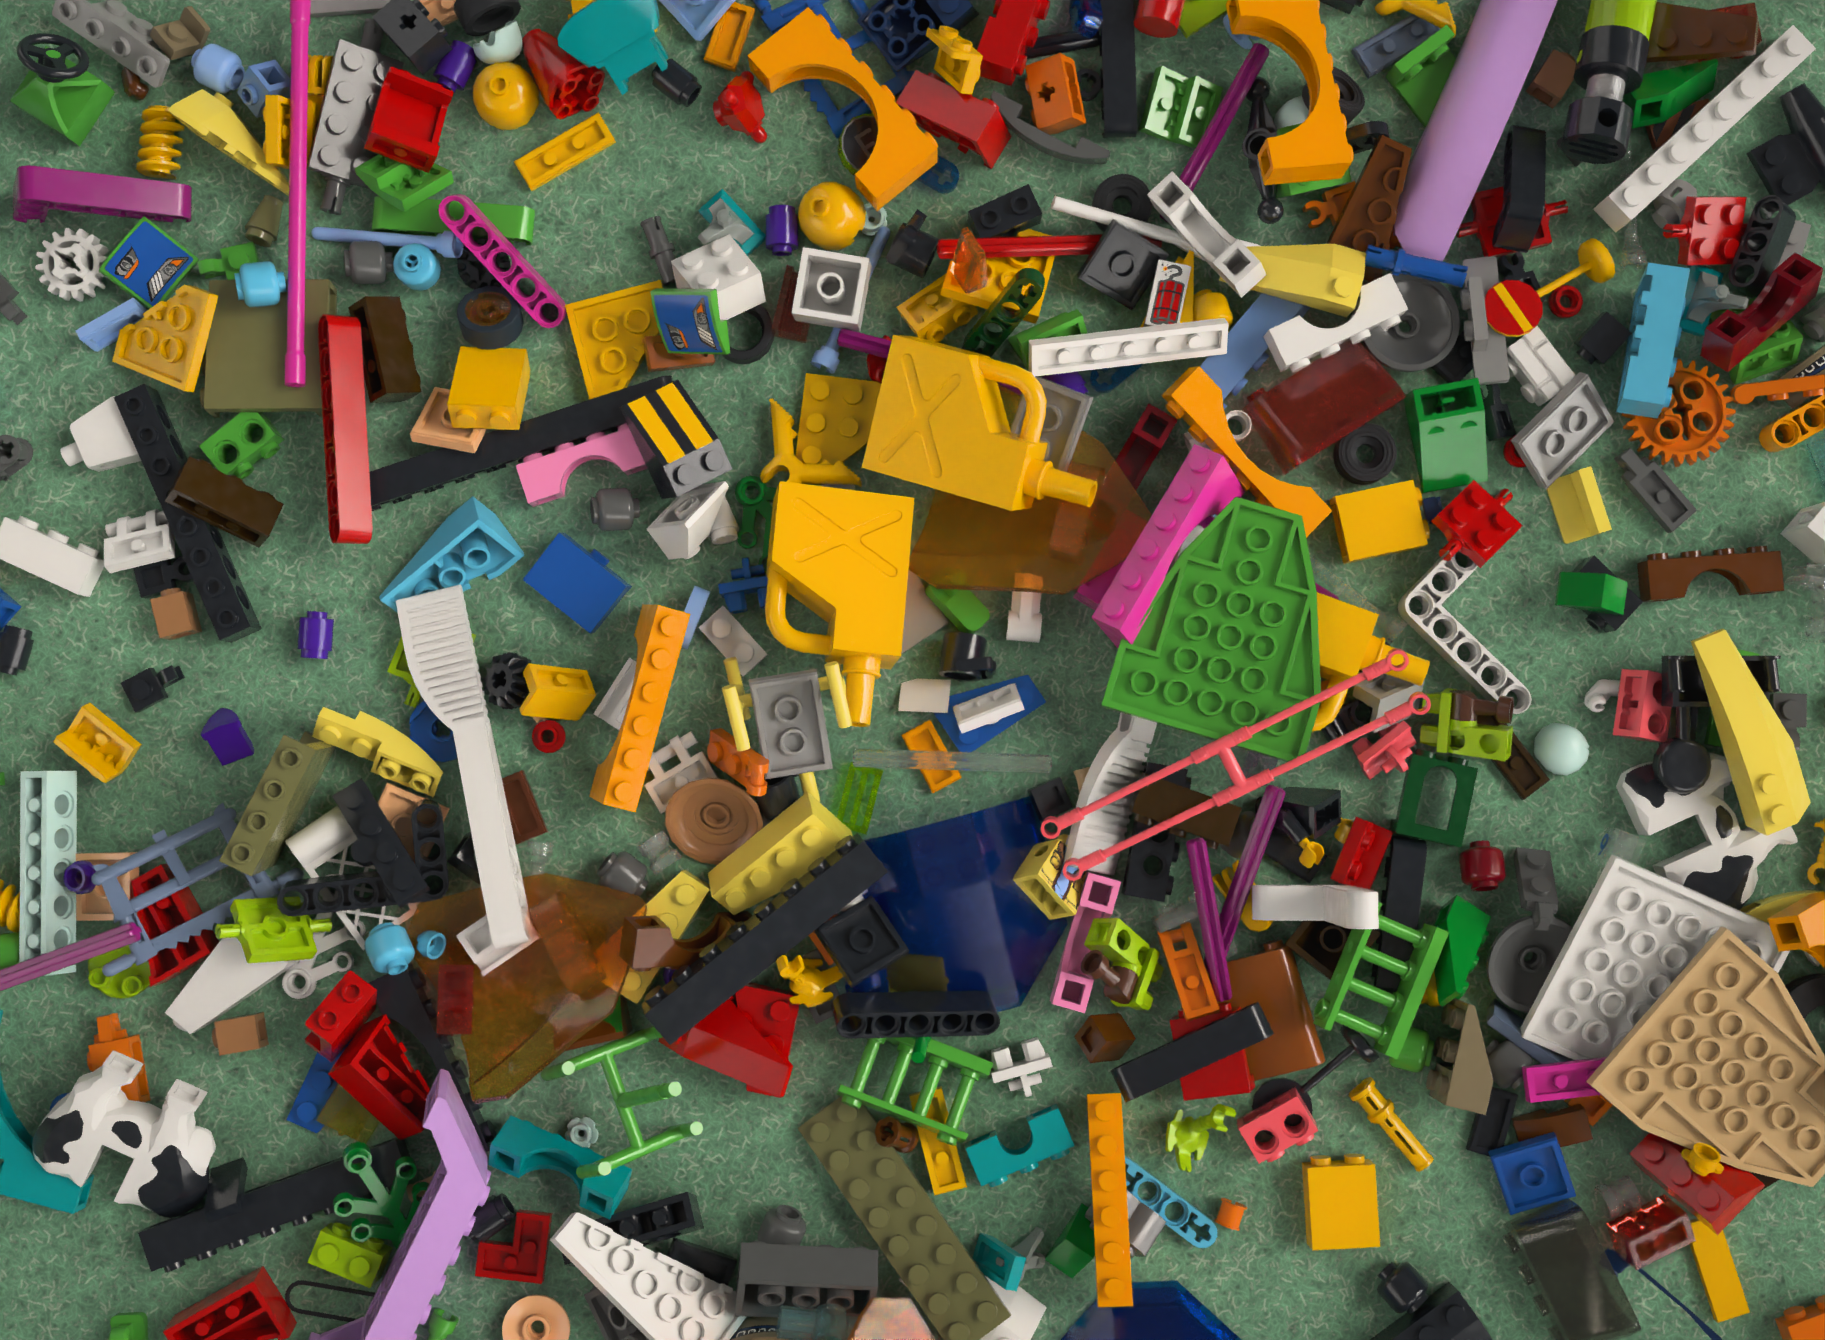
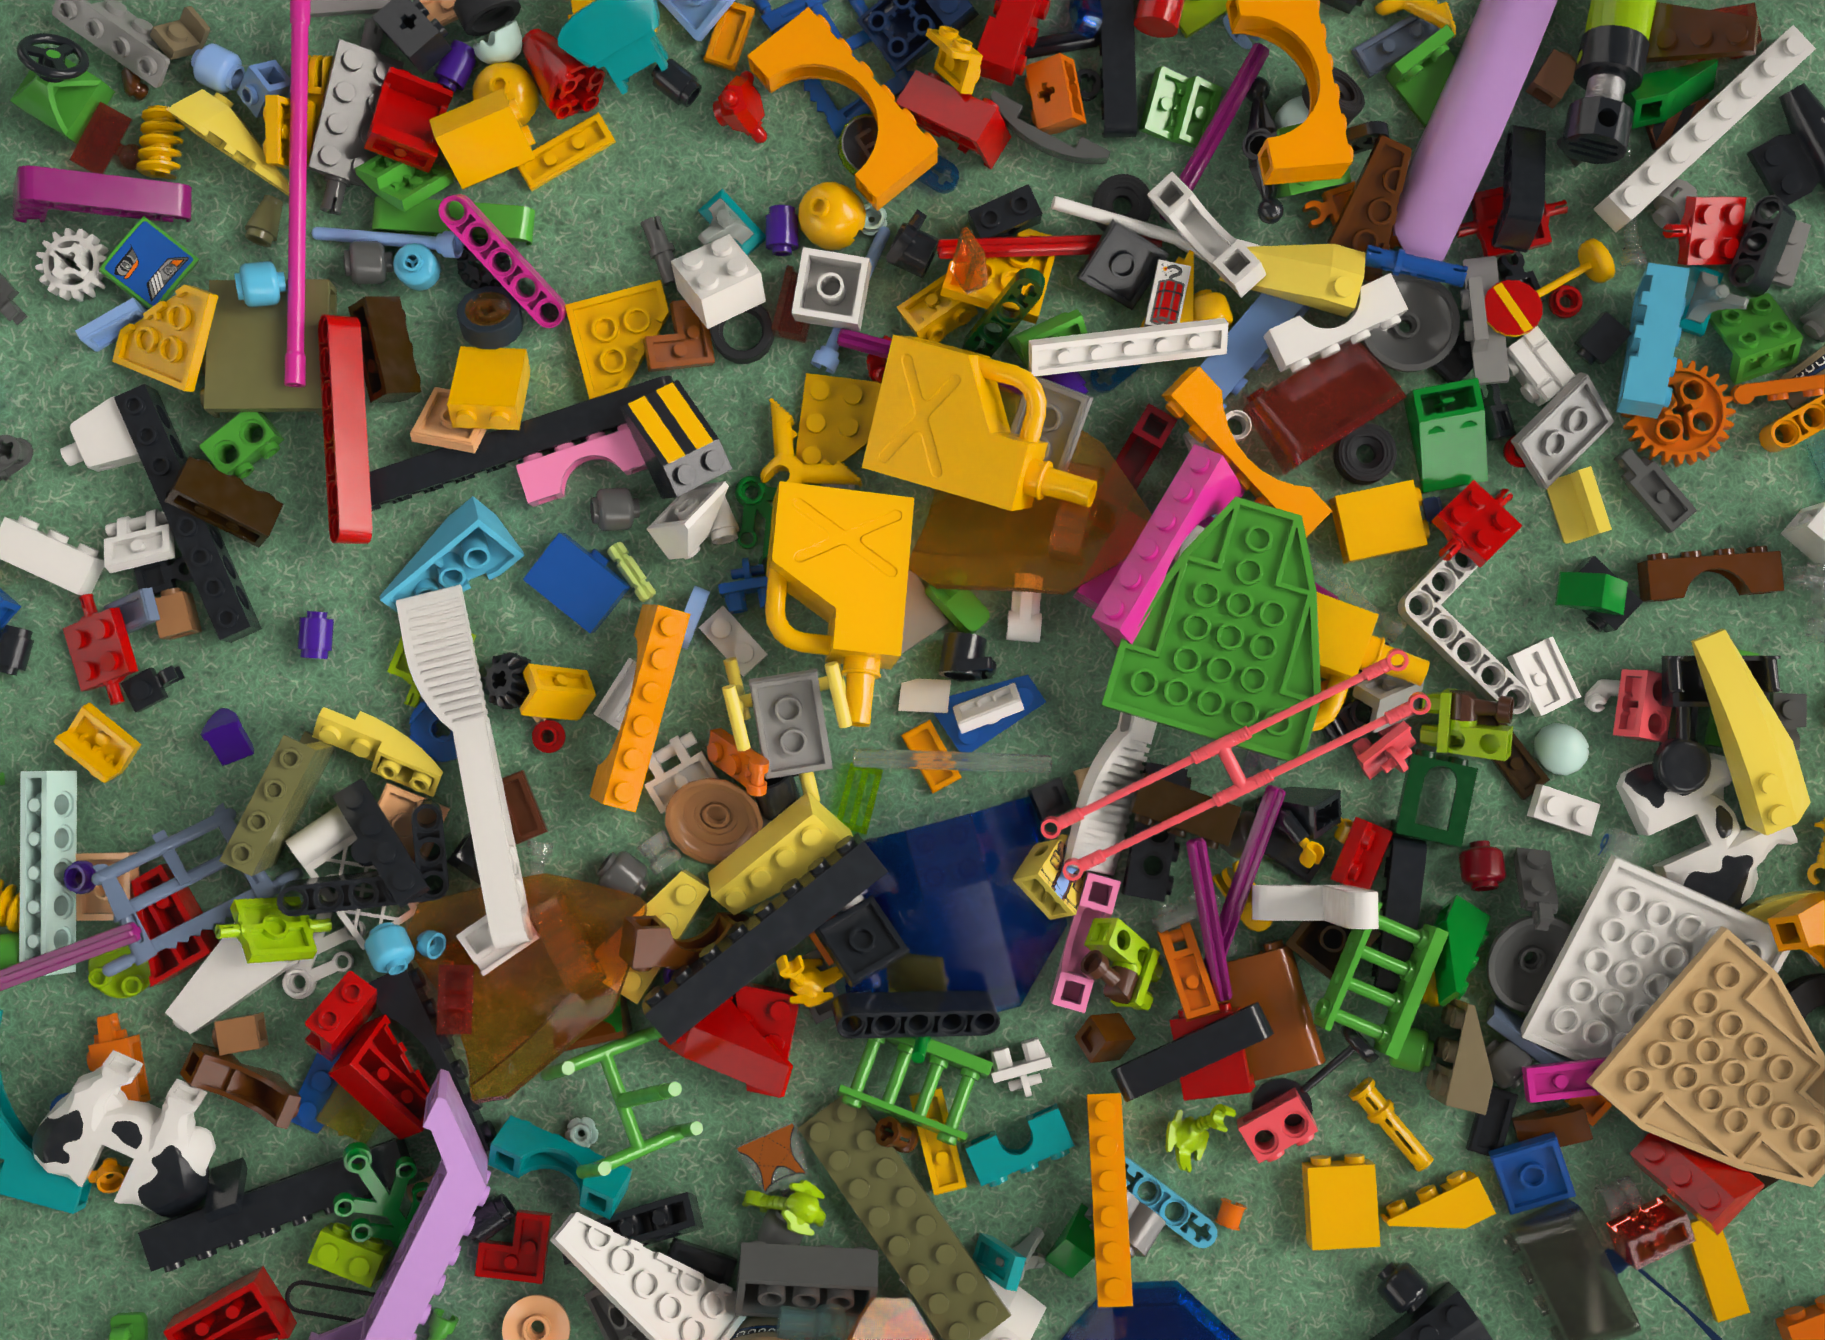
bright green plate [197,242,259,280] -> none
slope [650,288,730,355] -> none
yellow plate [1681,1143,1724,1176] -> none
dark red arch [1700,253,1824,372] -> none
none -> red plate [63,594,139,706]
none -> clear red plate [69,102,142,174]
none -> light orange plate [88,1157,130,1193]
none -> sand blue tile [104,587,160,634]
none -> reddish brown arch [180,1042,301,1129]
none -> yellow brick [429,88,536,189]
none -> yellowish green axle [607,542,656,602]
none -> torso [735,1116,809,1197]
none -> lime piece [742,1180,826,1236]
none -> yellow slope [1380,1170,1496,1229]
none -> white plate [1507,636,1581,717]
none -> white plate [1527,784,1601,836]

